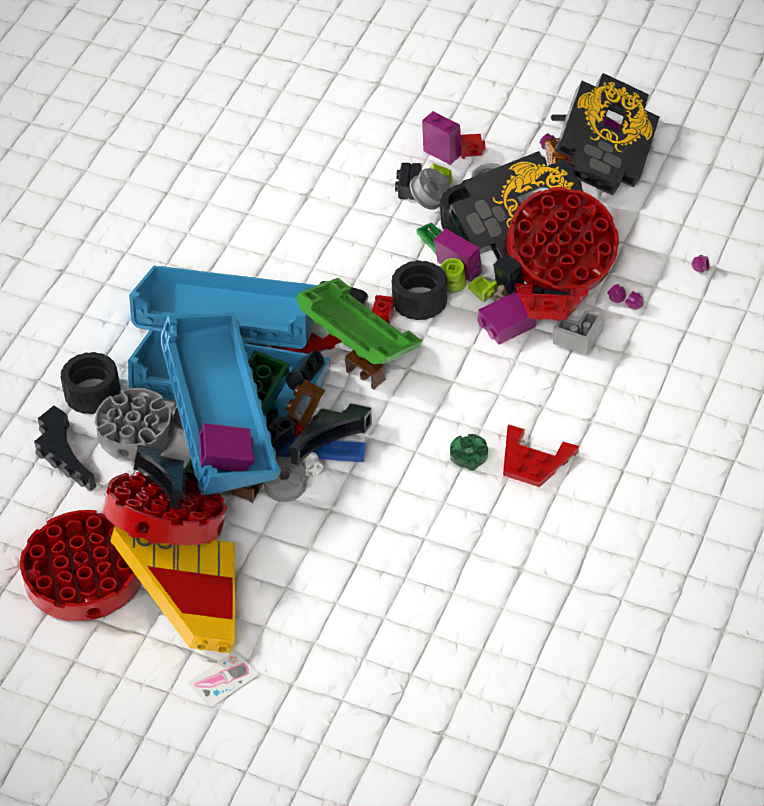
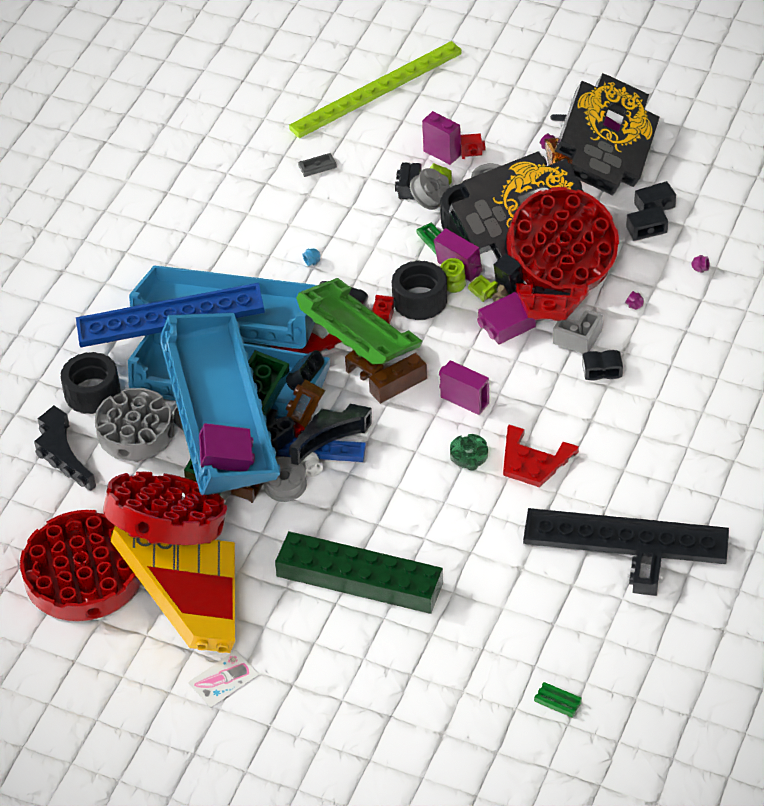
black arch [133,445,187,509] -> none
magenta plate [607,284,626,303] -> none
none -> blue plate [75,283,265,348]
none -> dark green brick [275,531,444,614]
none -> lime plate [289,41,462,139]
none -> dark grey tile [298,153,337,177]
none -> dark azure plate [302,248,321,266]
none -> reddish brown brick [369,352,427,404]
none -> magenta brick [439,360,489,415]
none -> black plate [523,508,729,564]
none -> green tile [534,682,582,718]
none -> black brick [582,350,623,381]
none -> black brick [626,206,668,241]
none -> black window [629,550,662,596]
none -> black brick [634,181,676,211]

